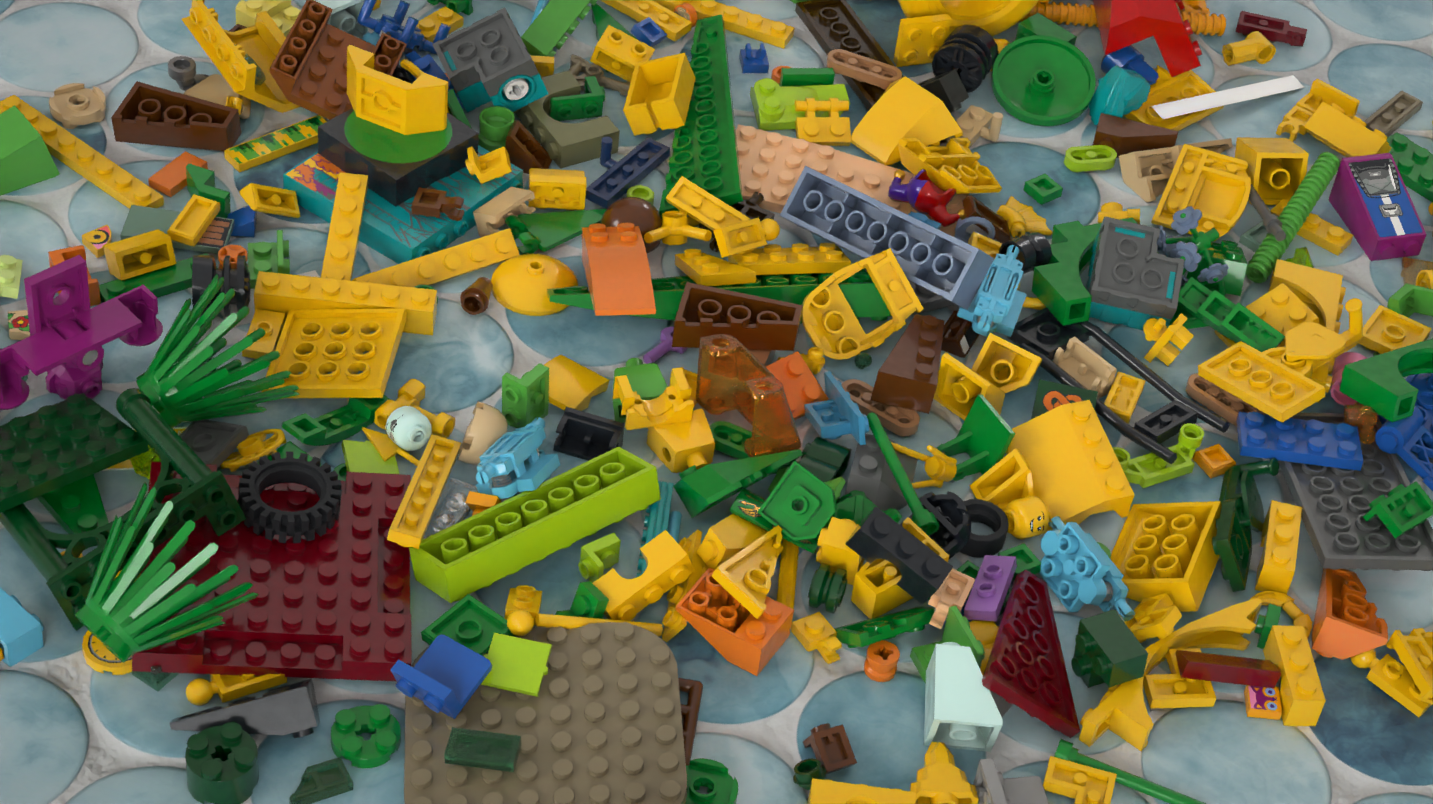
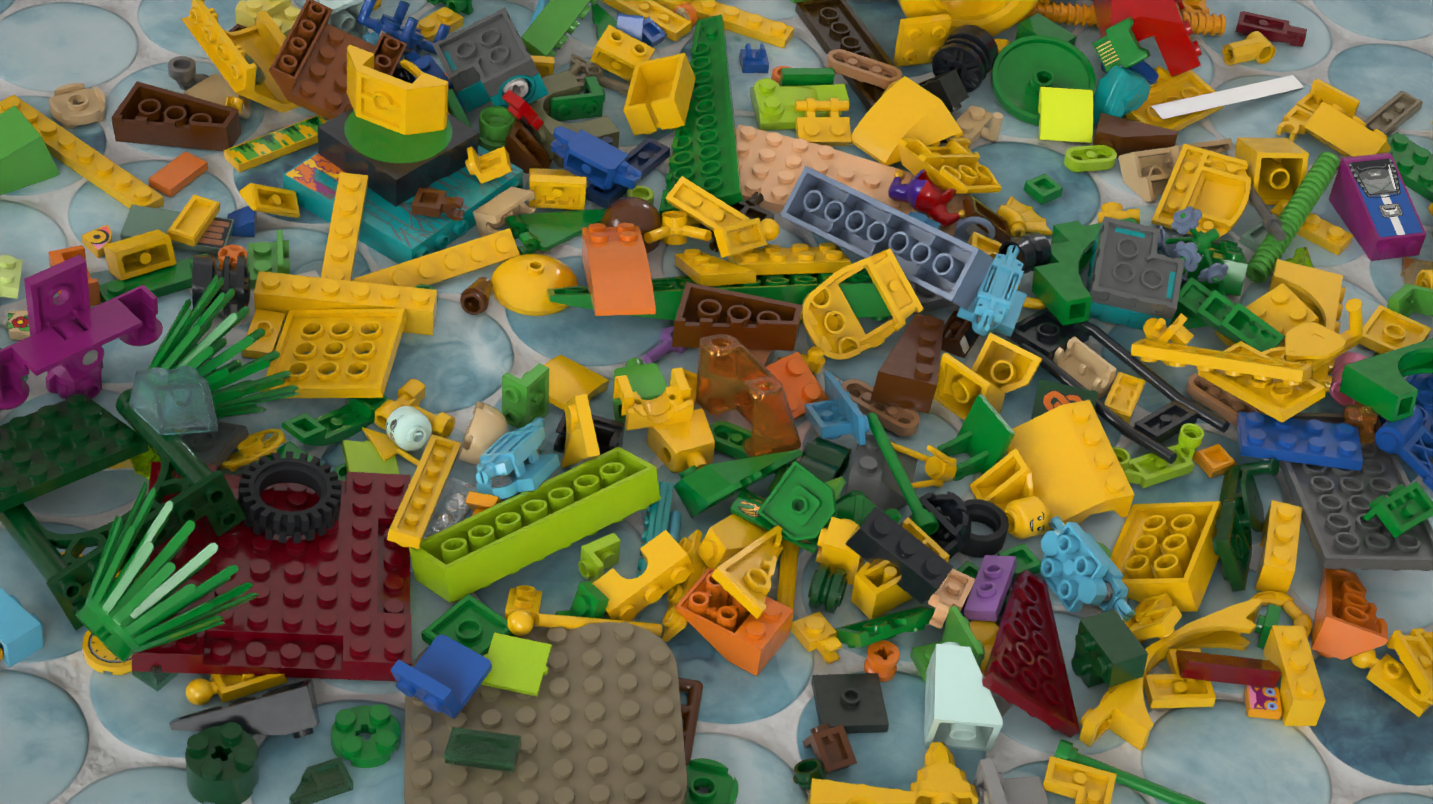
green wing [37,474,109,550] -> none
green slope [186,164,231,218] -> none
clear green piece [854,353,872,369] -> none
none -> clear light blue slope [129,366,218,435]
none -> red plate [502,90,544,131]
none -> blue hinge [550,126,642,190]
none -> yellow plate [561,394,600,468]
none -> slope [616,14,644,42]
none -> pearl dark grey plate [811,673,889,733]
none -> neon yellow slope [1038,87,1093,143]
none -> green piece [1092,16,1151,72]
none -> yellow plate [1131,339,1312,385]

